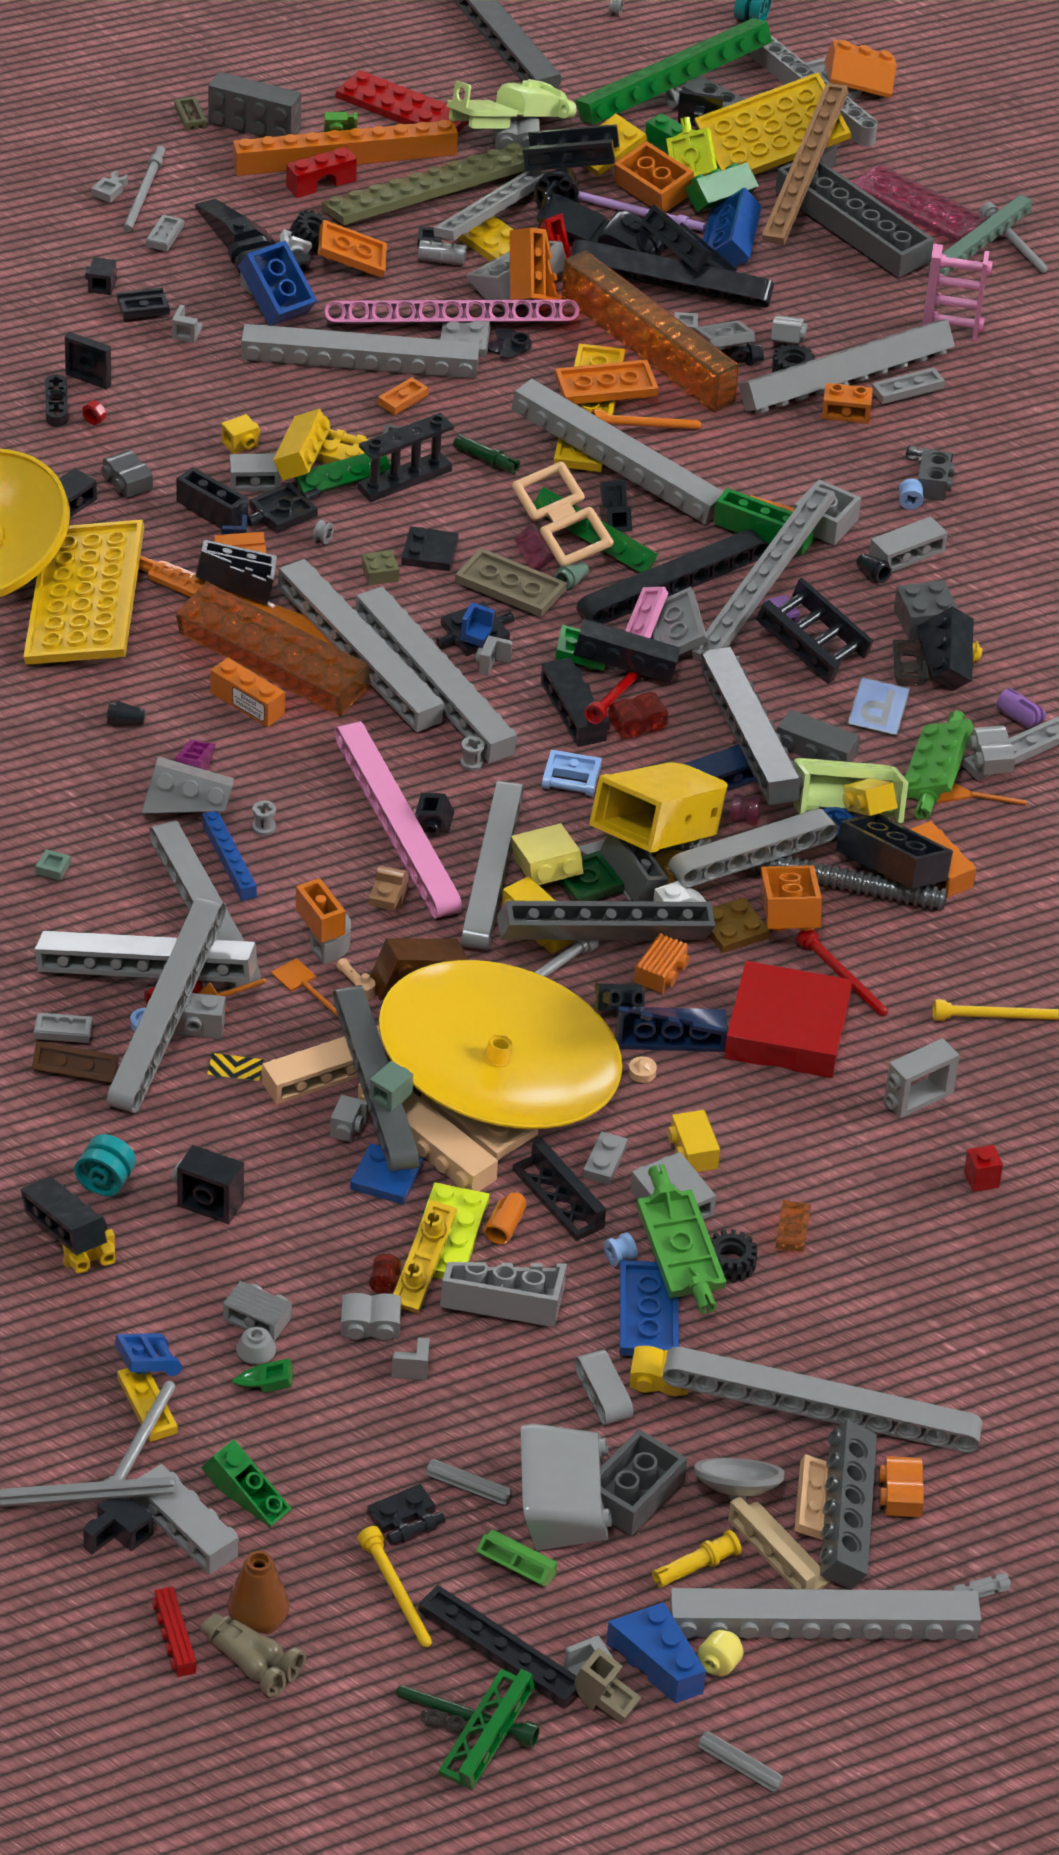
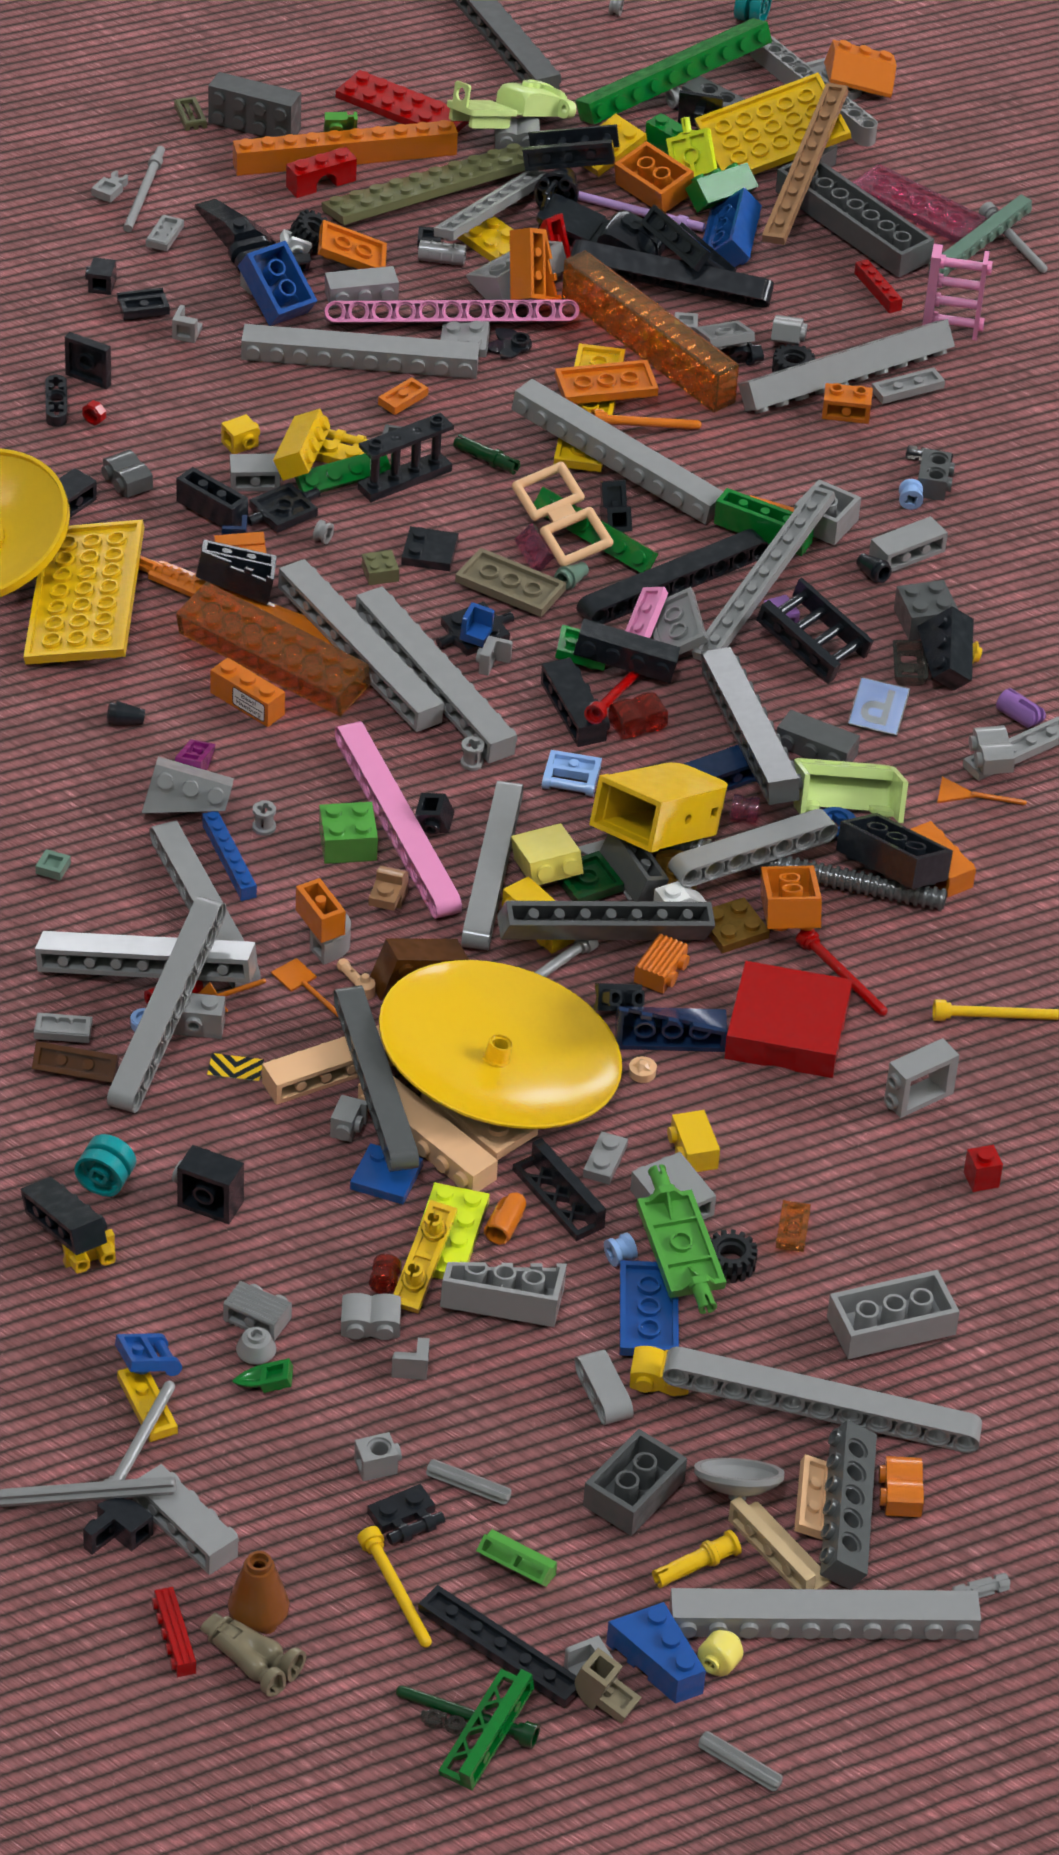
green slope [201,1439,292,1527] -> none
sand green brick [369,1061,413,1112] -> none
light grey windscreen [521,1423,612,1551] -> none
yellow brick [842,778,898,816] -> none
bright green plate [905,710,974,820] -> none
none -> bright green brick [319,802,378,864]
none -> light grey brick [325,266,399,308]
none -> light grey brick [354,1432,402,1481]
none -> light grey brick [827,1270,960,1359]
none -> red piece [854,259,903,314]

